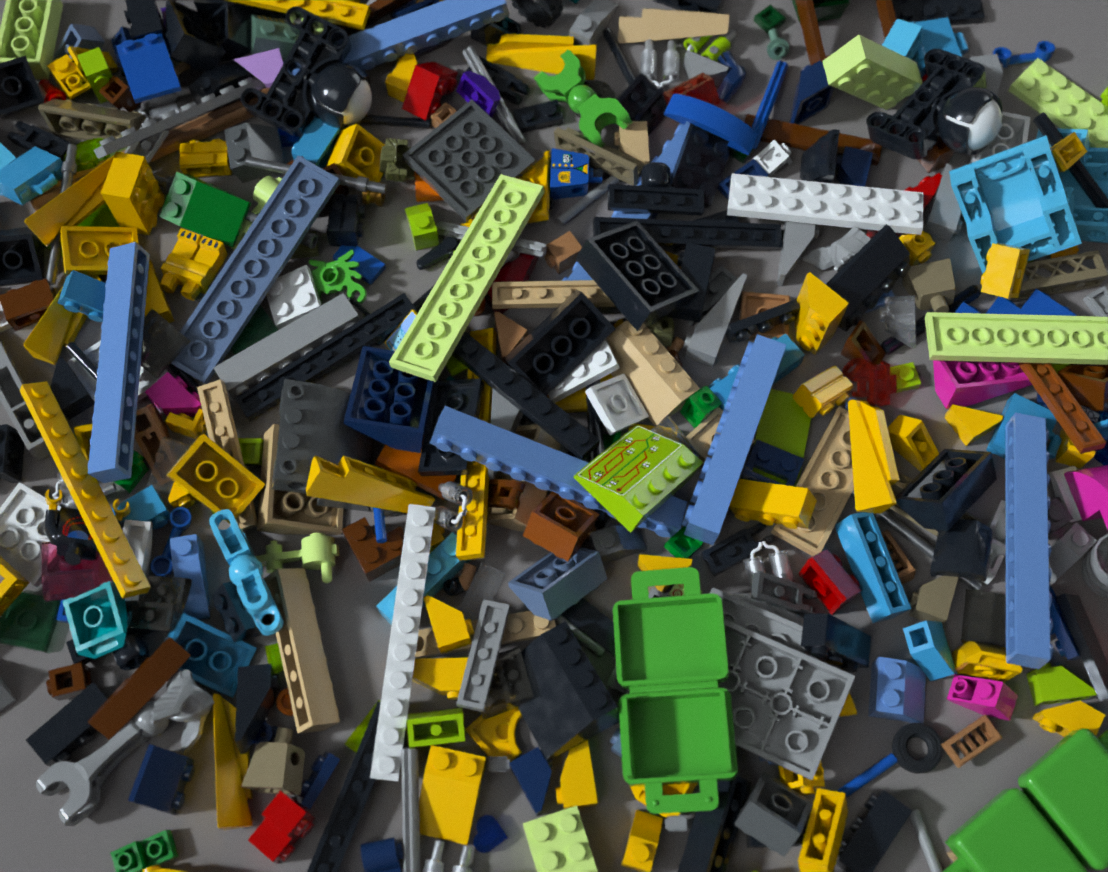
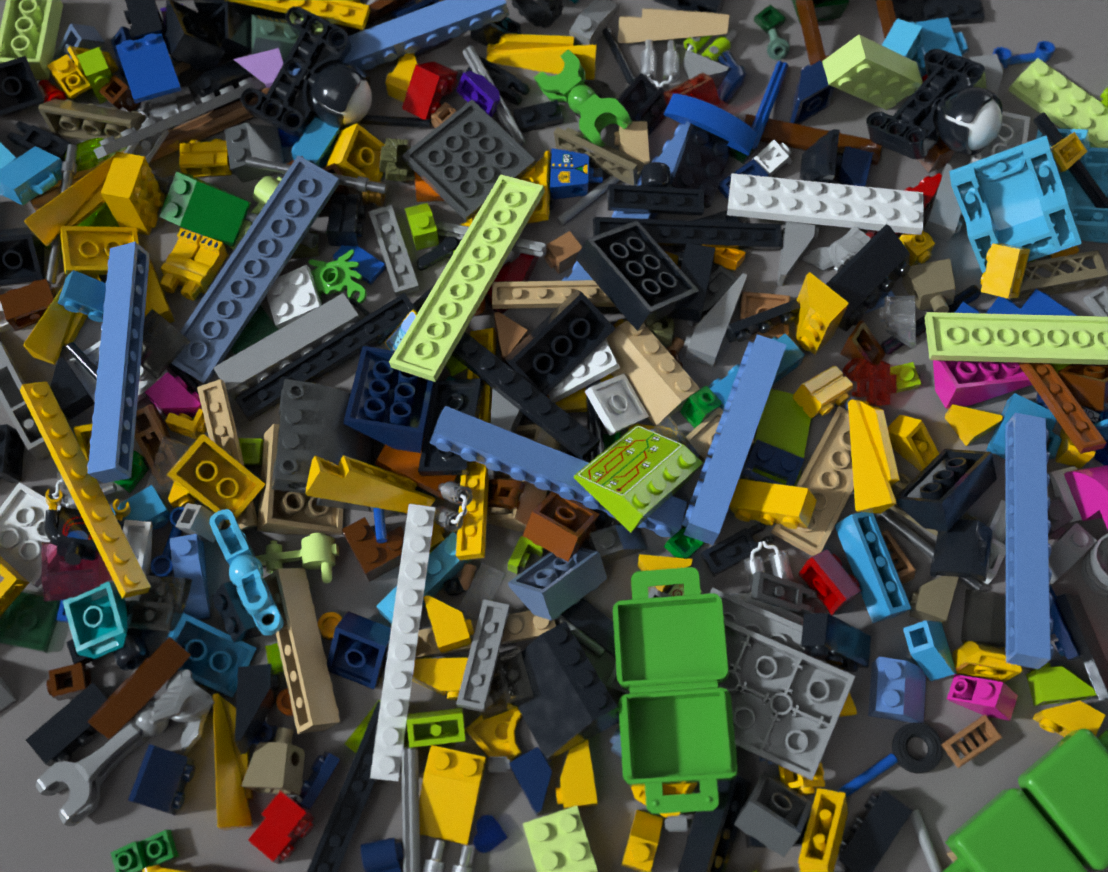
none -> light grey brick [175,503,224,543]
none -> light orange tile [318,612,342,640]
none -> dark blue slope [327,611,391,690]
none -> light grey plate [369,205,419,297]
none -> lime bracket [508,536,544,574]
none -> light orange plate [713,248,746,270]

